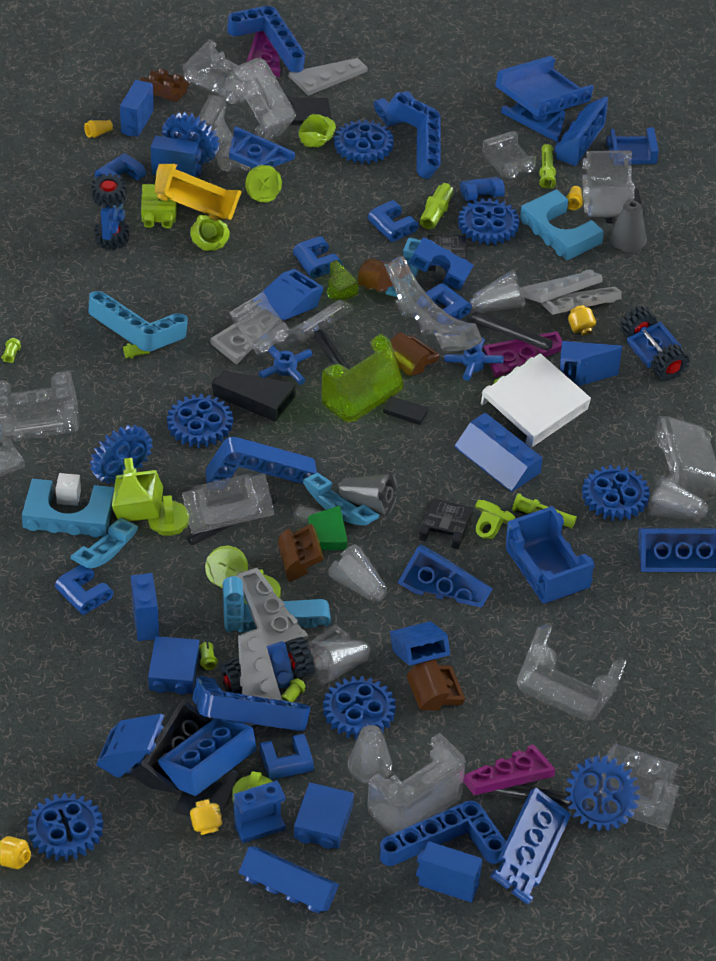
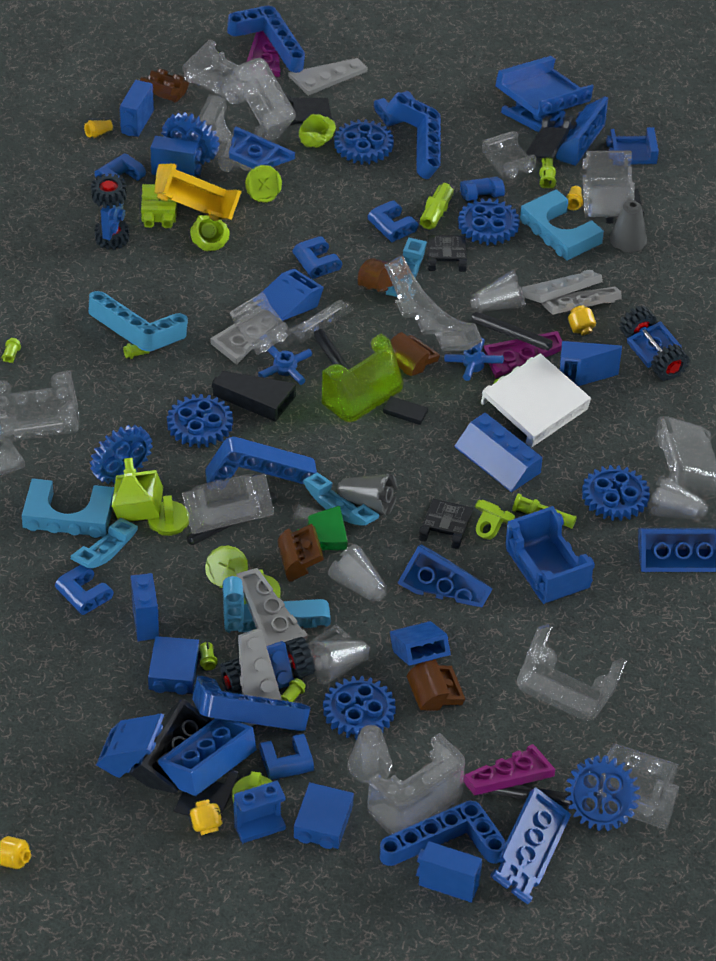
blue gear [27,793,104,861] -> none
white brick [56,473,81,506] -> none
blue brick [239,846,339,913] -> none
clear neon green arch [327,260,358,303] -> none
blue arch [409,237,474,290] -> none
blue connector [419,283,472,327] -> none
none -> black flag [525,116,577,159]

